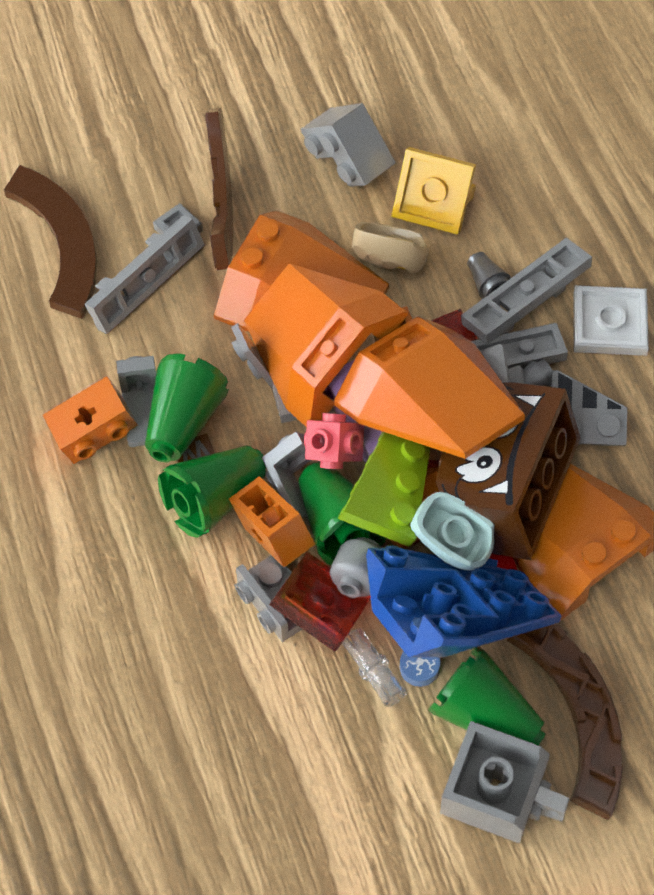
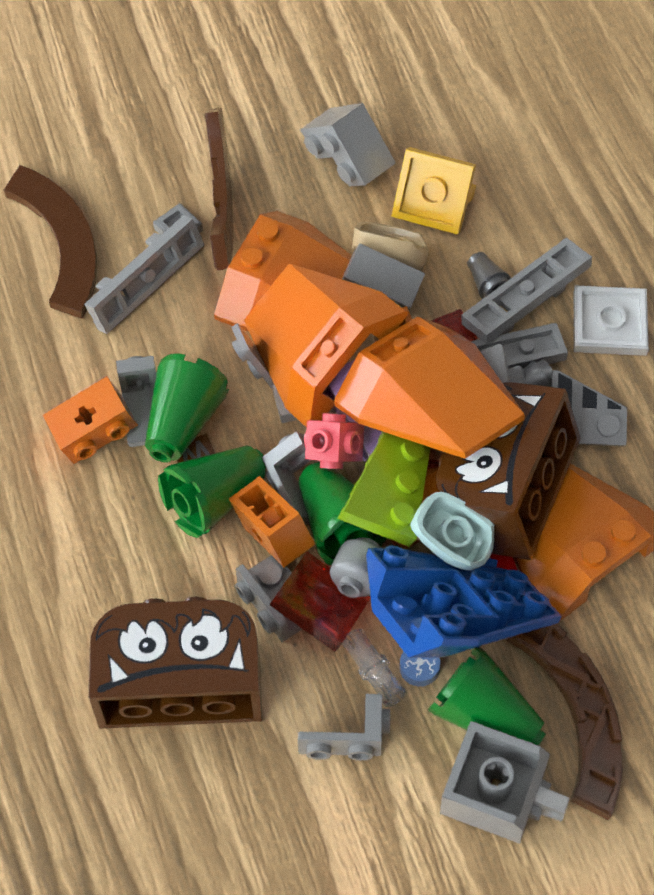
none -> reddish brown brick [89,597,262,729]
none -> light grey bracket [298,694,390,761]
none -> light grey hinge [342,243,425,310]

